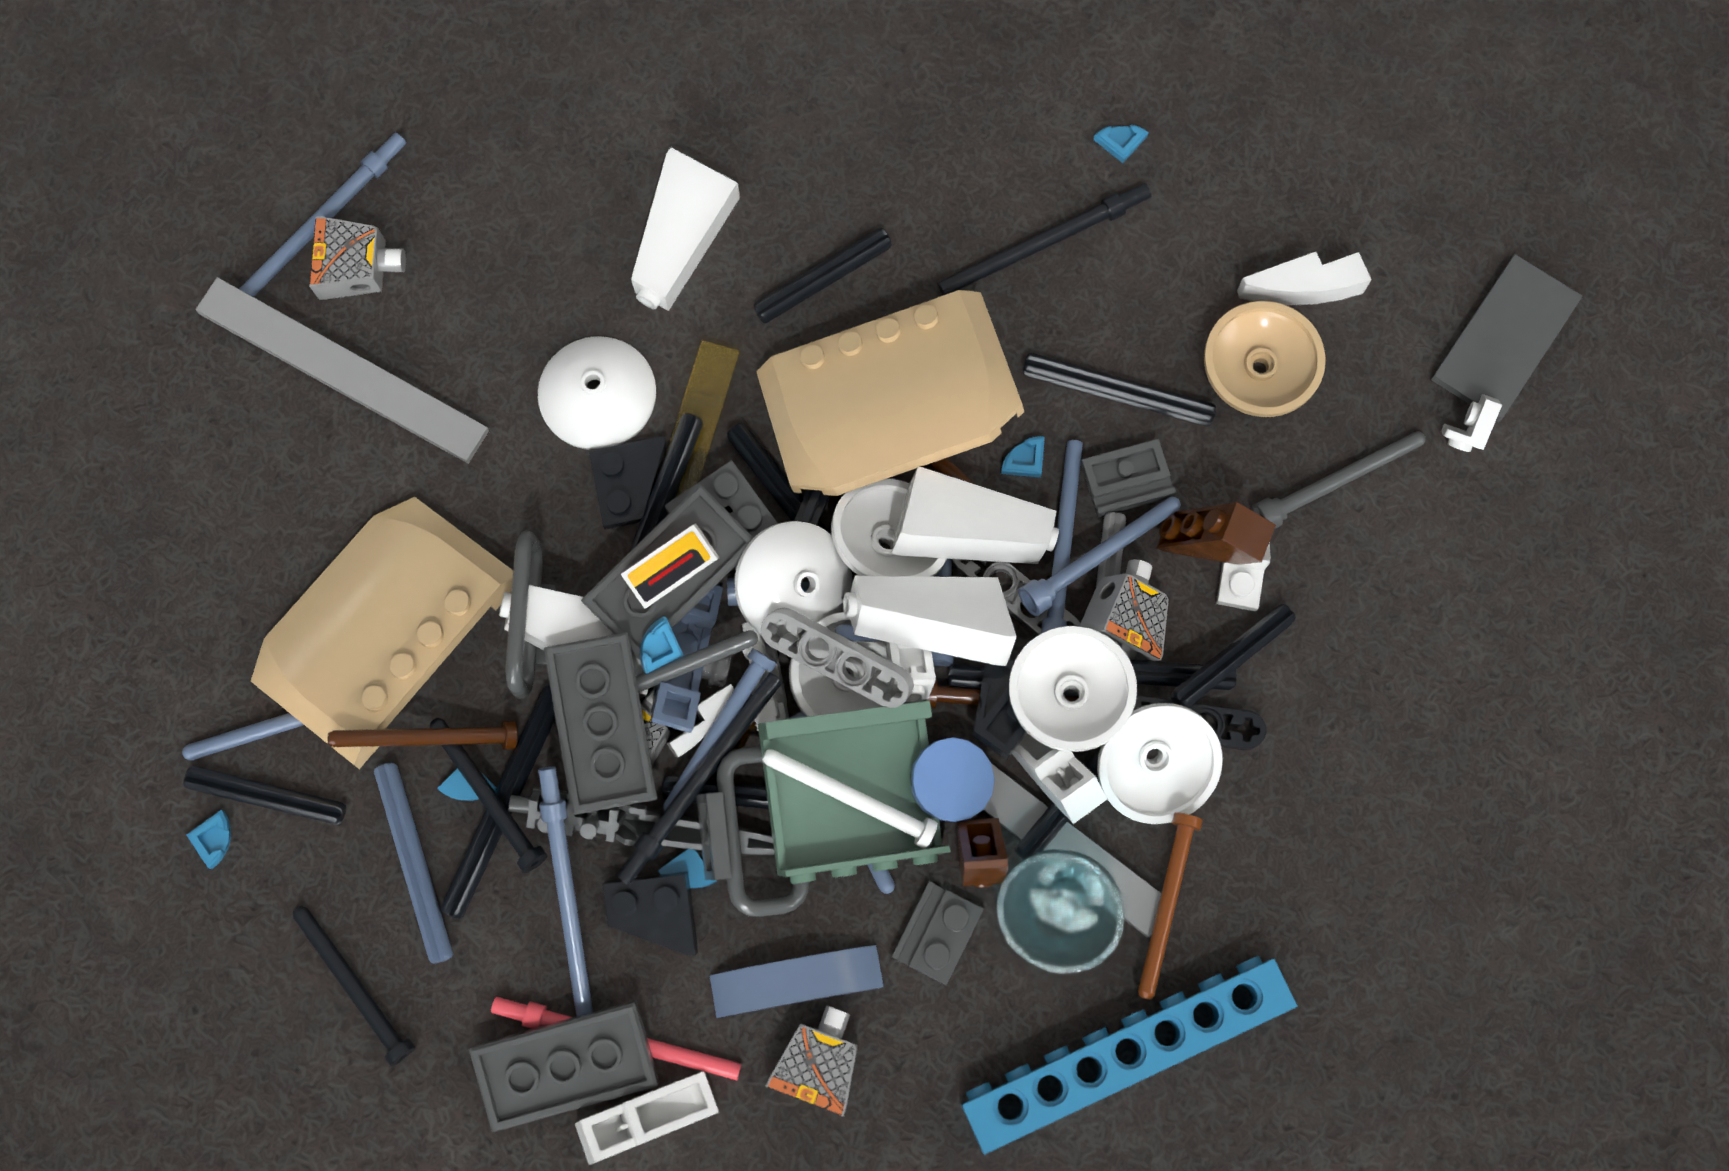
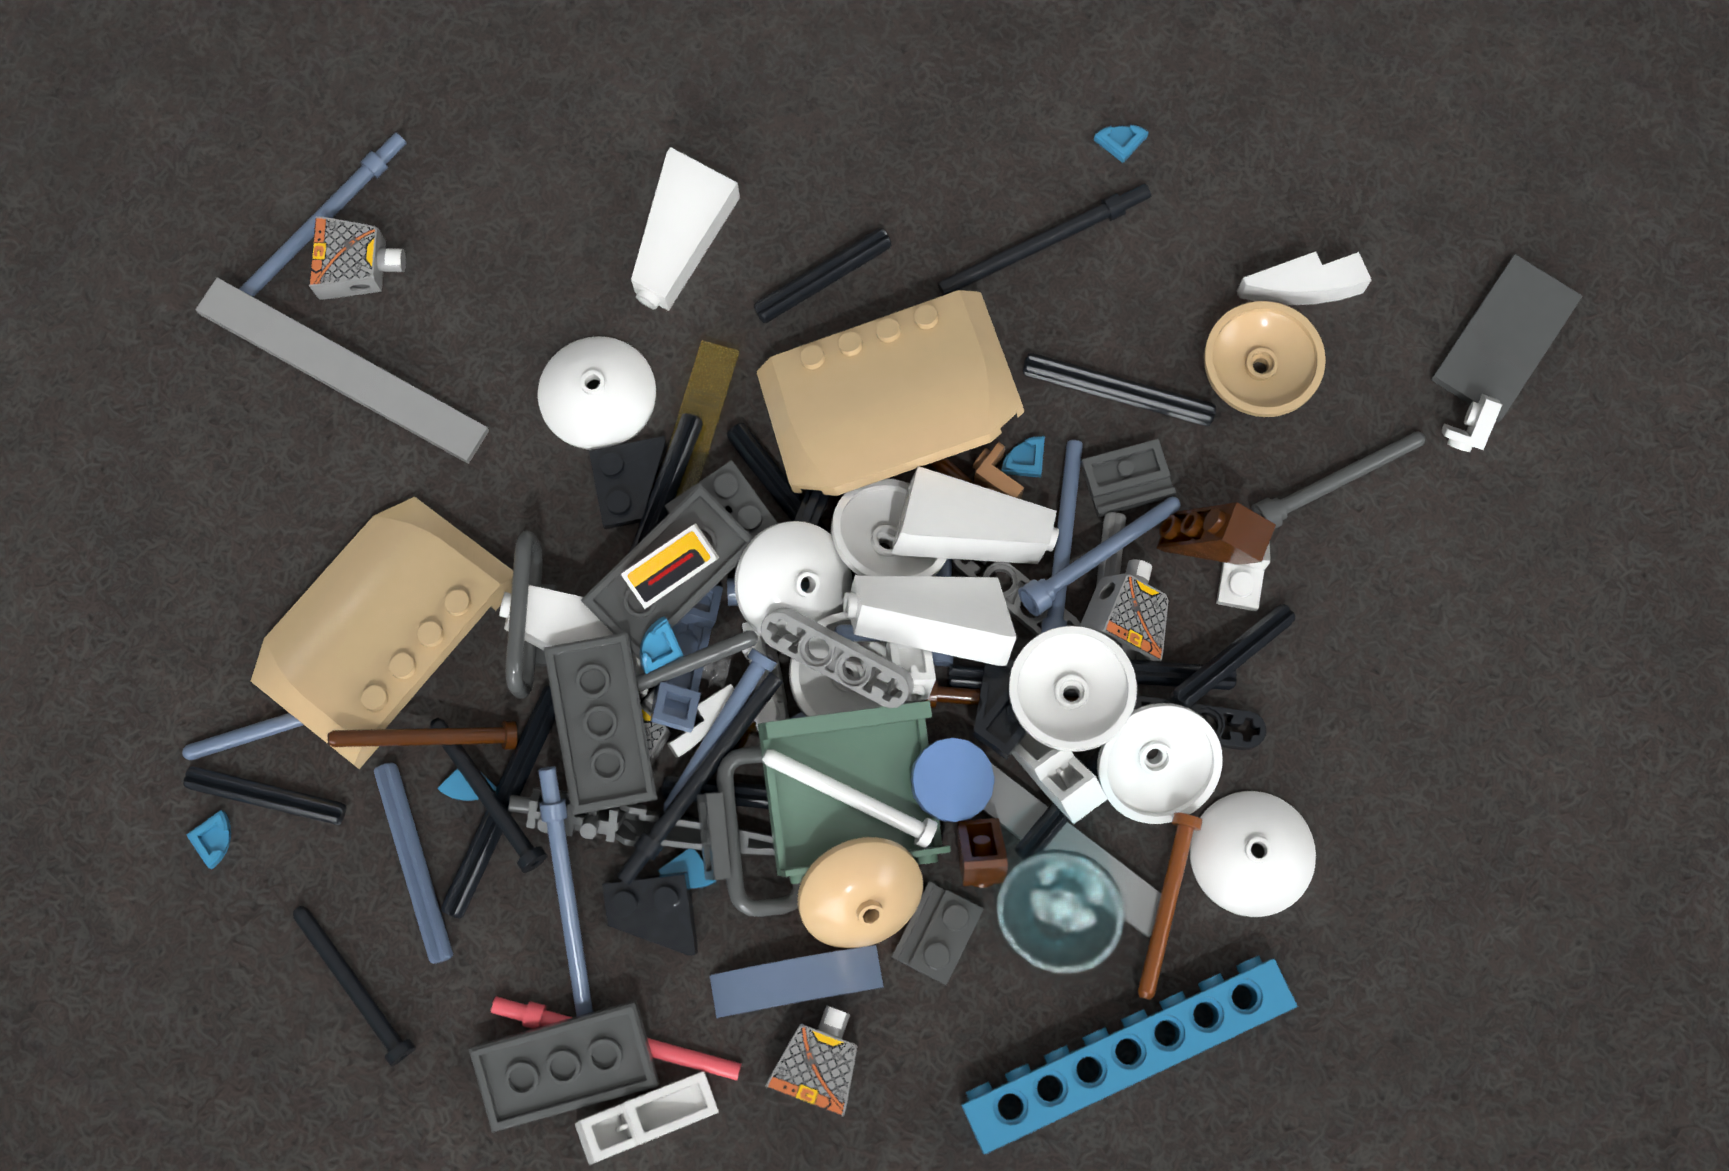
none -> tan dish [798,837,923,949]
none -> medium nougat bracket [973,442,1024,499]
none -> white dish [1190,791,1316,917]

